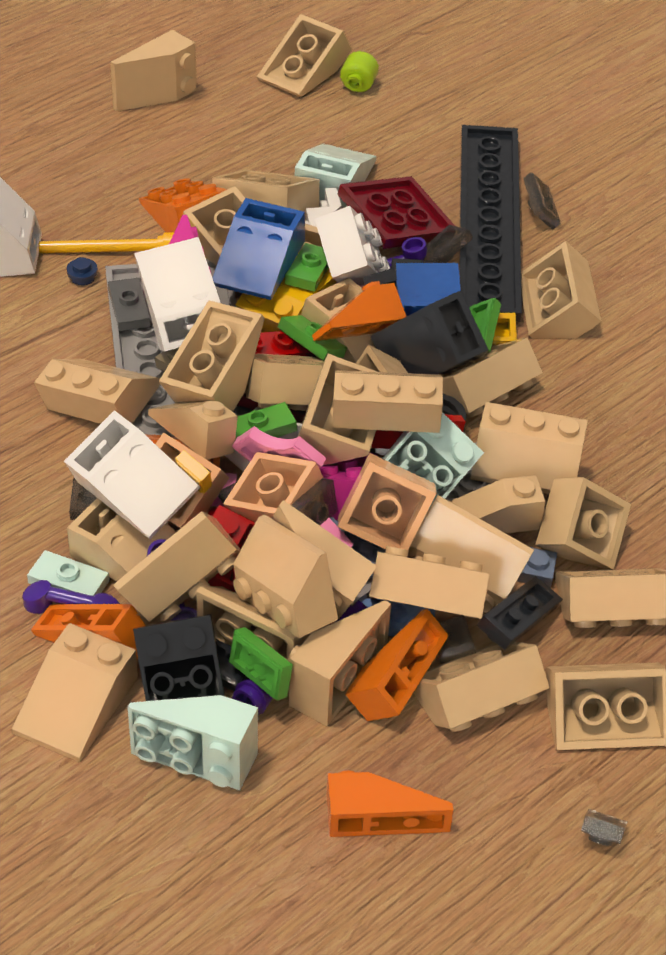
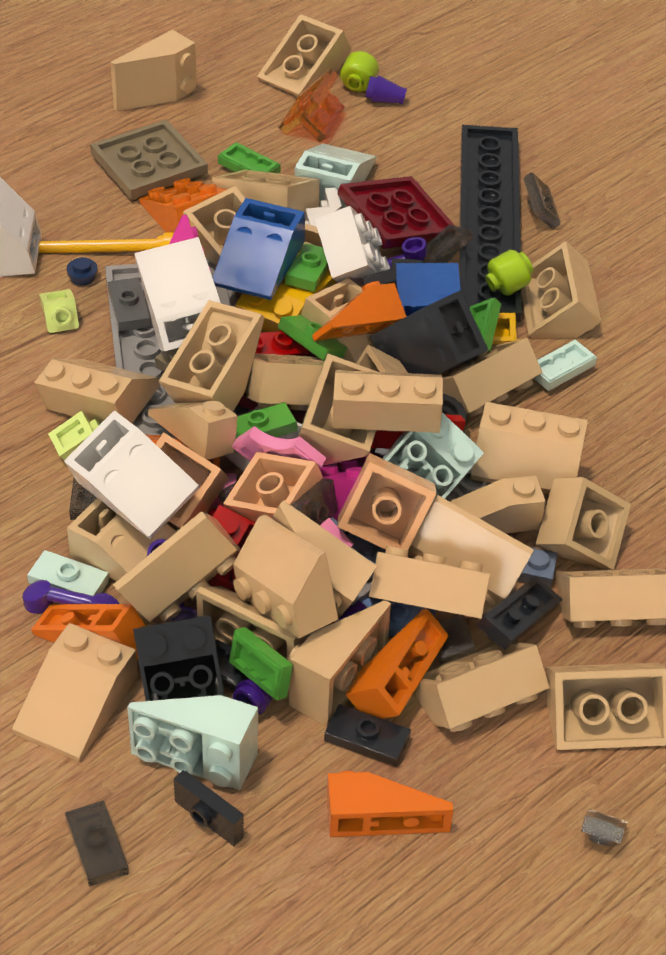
yellow tile [175,450,212,494] -> none
none -> yellowish green bracket [39,289,79,333]
none -> yellowish green bracket [48,411,100,461]
none -> clear smoke plate [65,800,129,887]
none -> dark tan plate [90,119,208,200]
none -> black plate [174,770,244,847]
none -> bright green plate [218,142,281,174]
none -> clear orange bracket [278,68,345,143]
none -> black plate [324,704,411,767]
none -> dark purple cone [365,75,407,105]
none -> lime head [485,249,534,296]
none -> light aqua plate [533,340,597,391]

